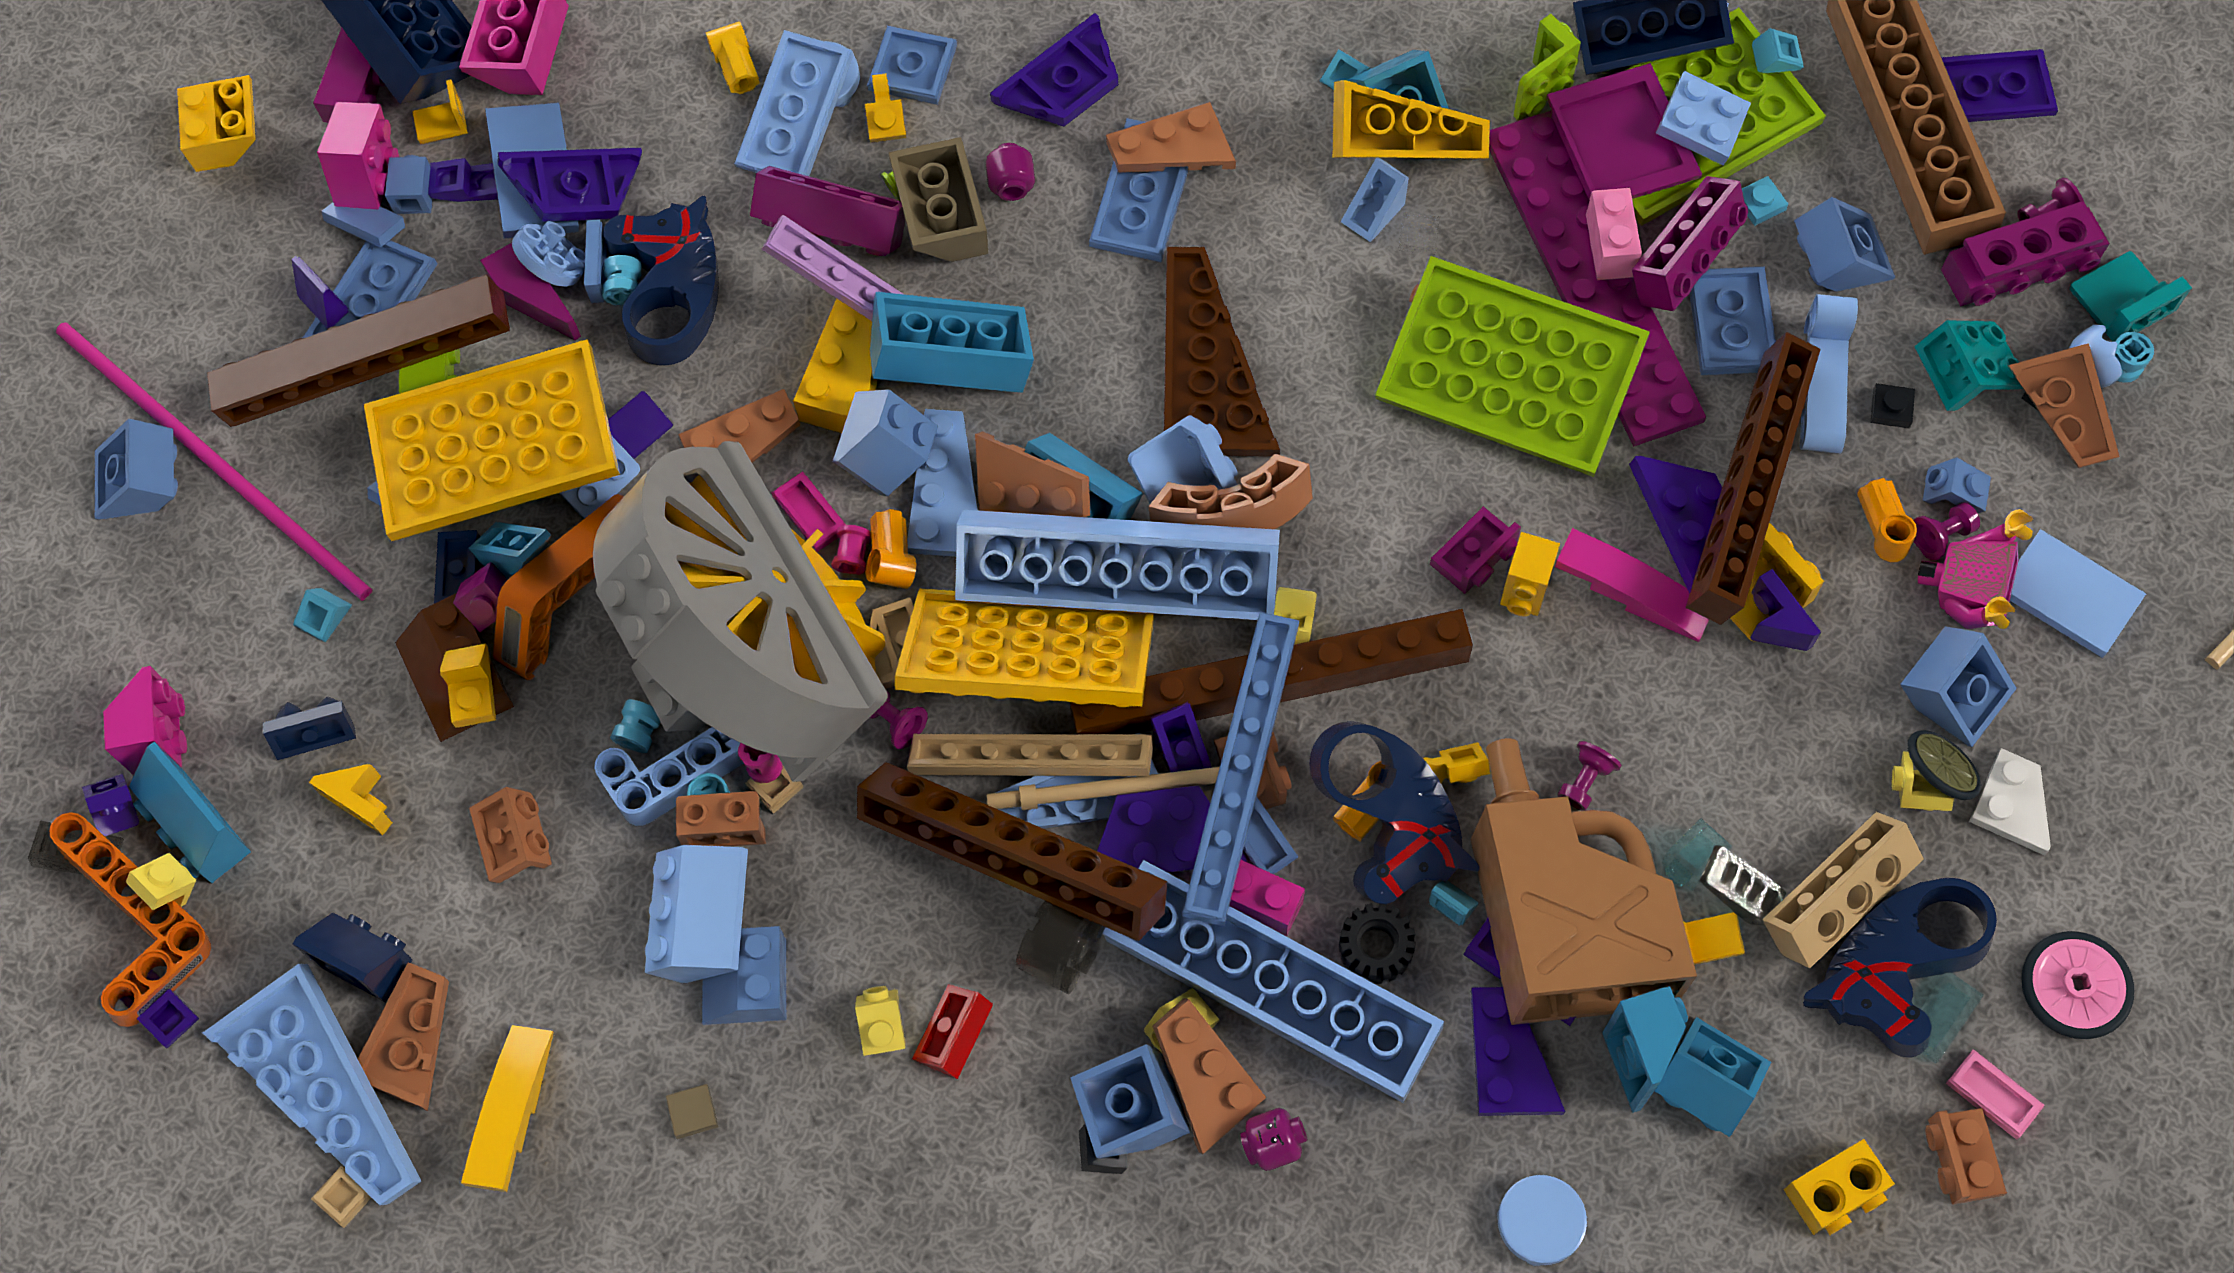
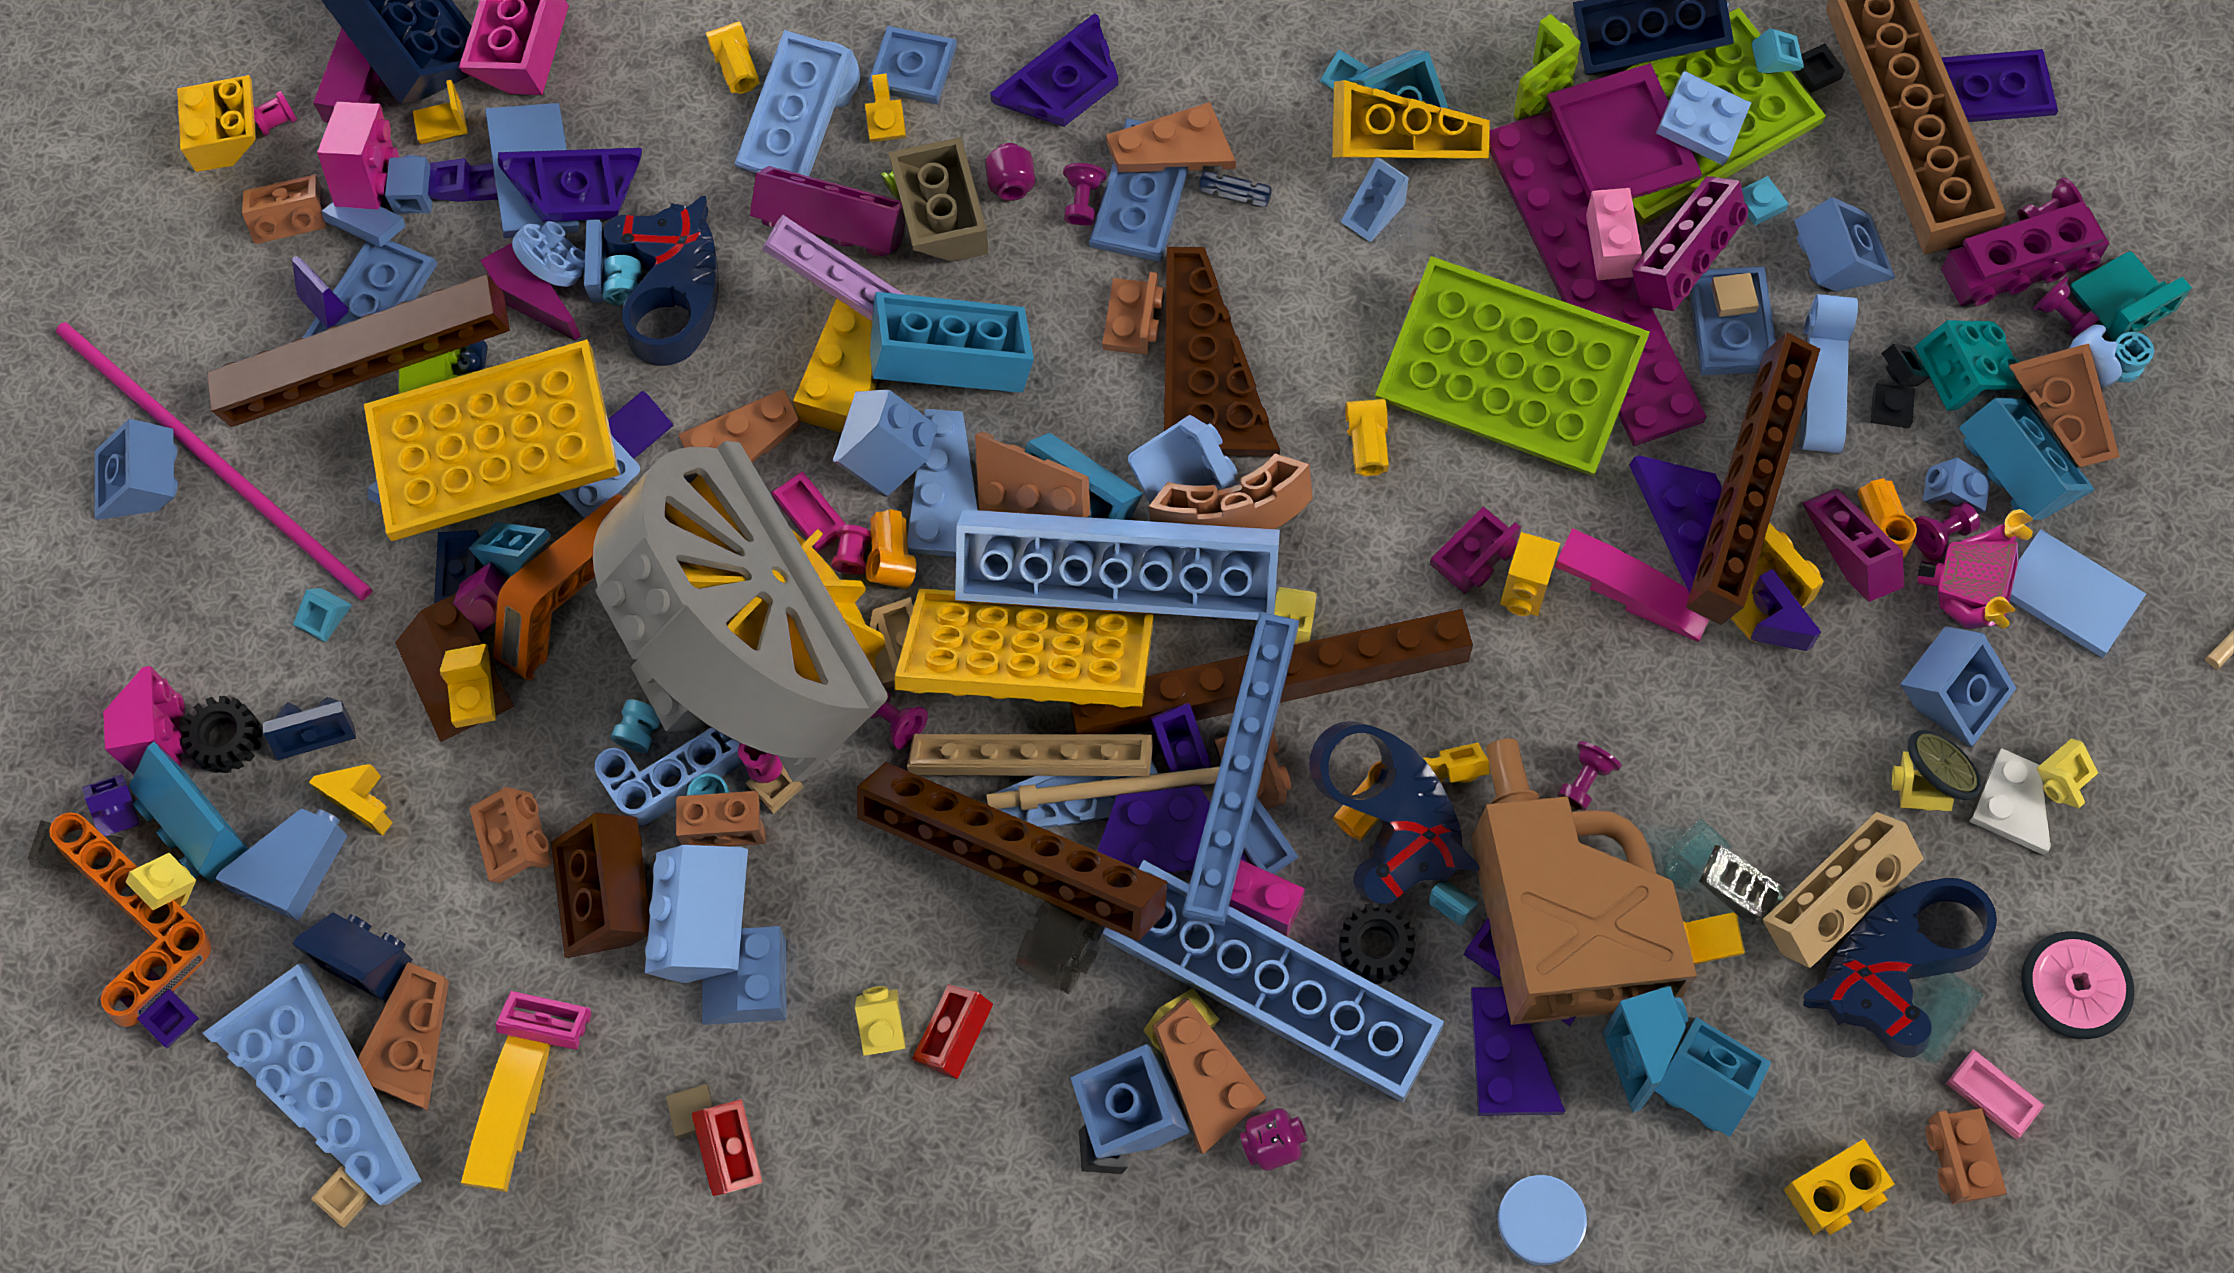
none -> black tyre [181,696,262,773]
none -> medium blue slope [216,808,348,921]
none -> nougat bracket [242,174,327,244]
none -> dark pink bush [253,91,297,137]
none -> dark blue arm [458,340,488,374]
none -> dark pink tile [495,991,591,1050]
none -> reddish brown slope [551,812,650,958]
none -> red slope [692,1099,763,1196]
none -> magenta piece [1063,163,1107,226]
none -> nougat bracket [1102,272,1164,355]
none -> dark blue axle [1199,170,1272,207]
none -> yellow piece [1345,399,1389,476]
none -> tan tile [1711,273,1759,317]
none -> black plate [1795,43,1845,93]
none -> magenta slope [1803,488,1904,602]
none -> black plate [1881,344,1930,386]
none -> dark azure slope [1959,398,2095,520]
none -> magenta piece [2032,276,2100,339]
none -> light yellow bracket [2036,738,2098,808]

